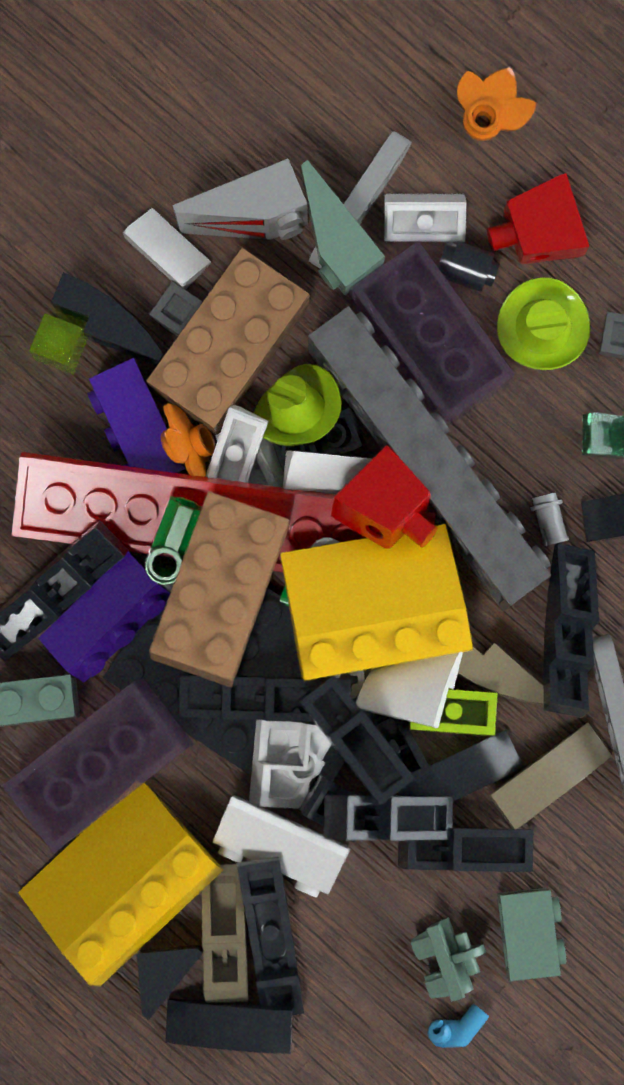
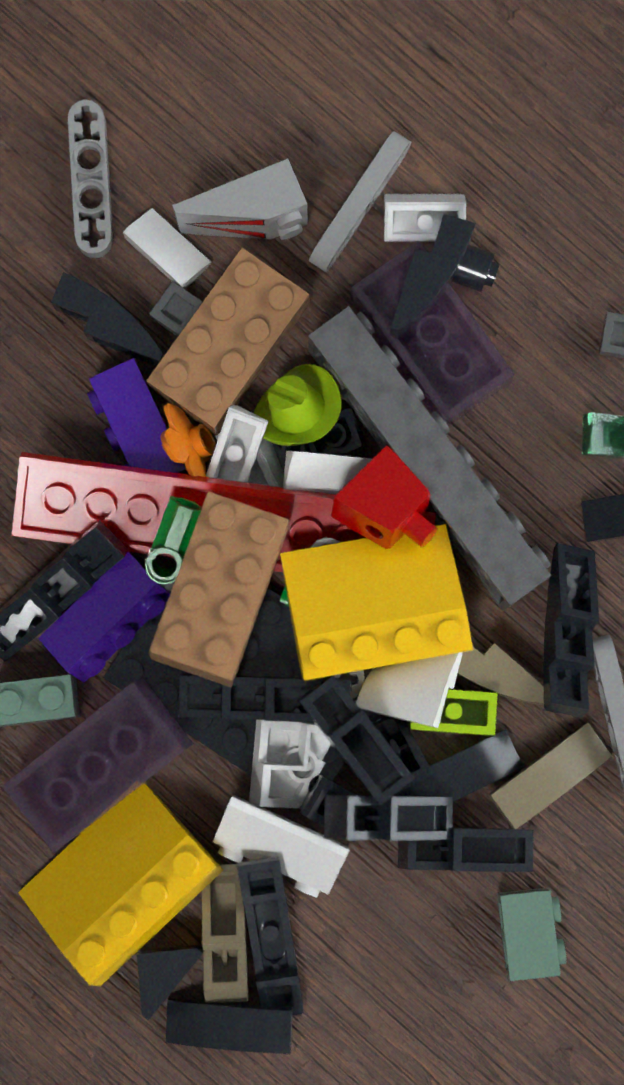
clear neon green brick [29,313,87,375] -> none
sand green slope [301,160,385,295] -> none
sand green hips [411,917,486,1002] -> none
dark azure arm [427,1003,490,1048] -> none
orange plate [457,68,536,141] -> none
red torso [486,173,589,264] -> none
lime hat [497,278,590,370] -> none
light grey pin [530,492,569,546] -> none
none -> light grey beam [68,100,113,258]
none -> black slope [390,214,476,339]

